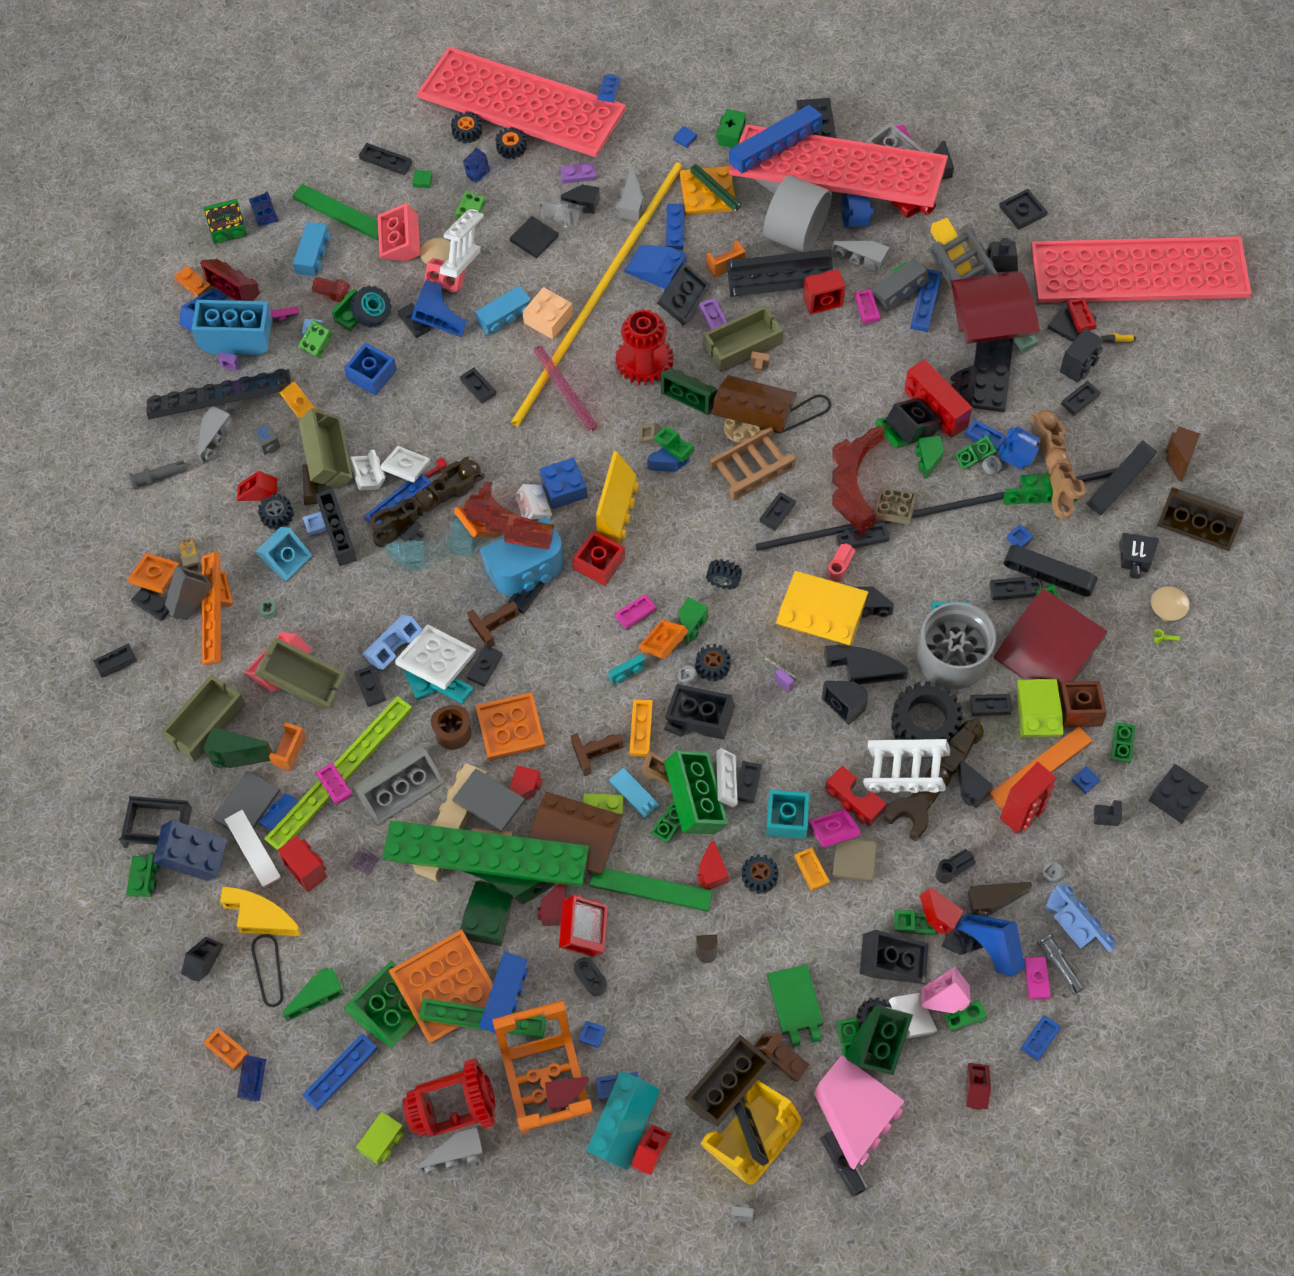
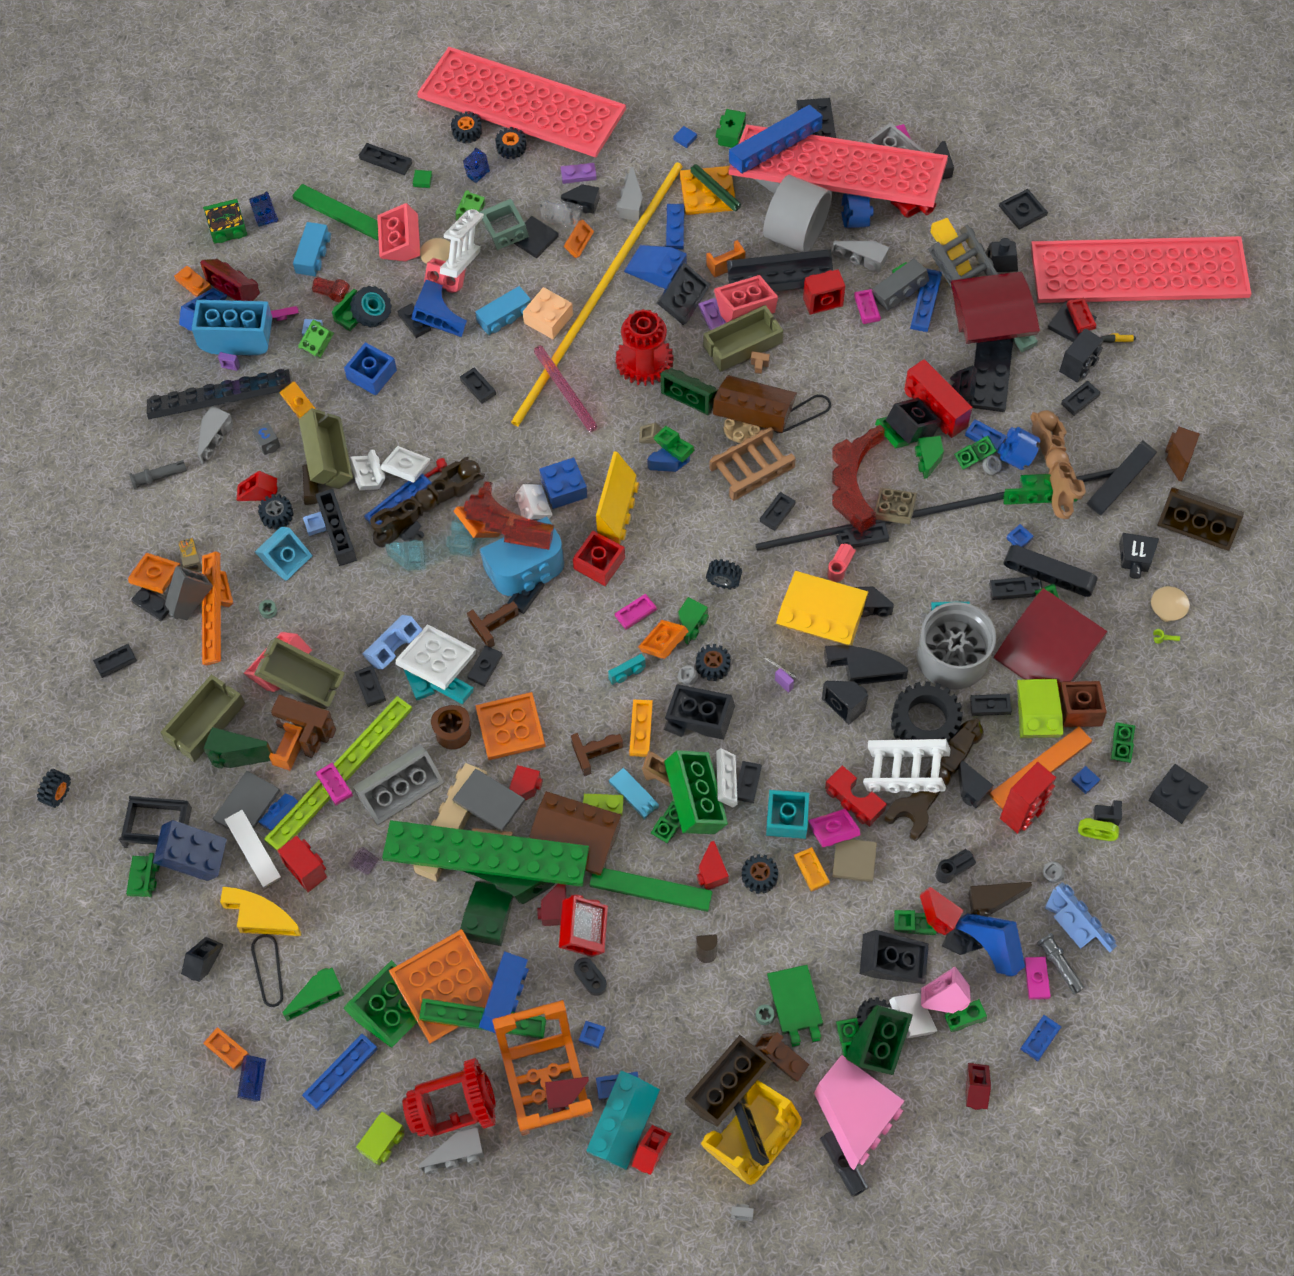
blue plate [597,74,620,103] -> none
none -> black wheel [37,769,71,808]
none -> reddish brown brick [271,695,336,758]
none -> sand green window [480,199,529,250]
none -> orange plate [563,220,594,258]
none -> coral slope [714,275,778,323]
none -> sand green bush [755,1005,774,1025]
none -> lime plate [1078,818,1119,841]

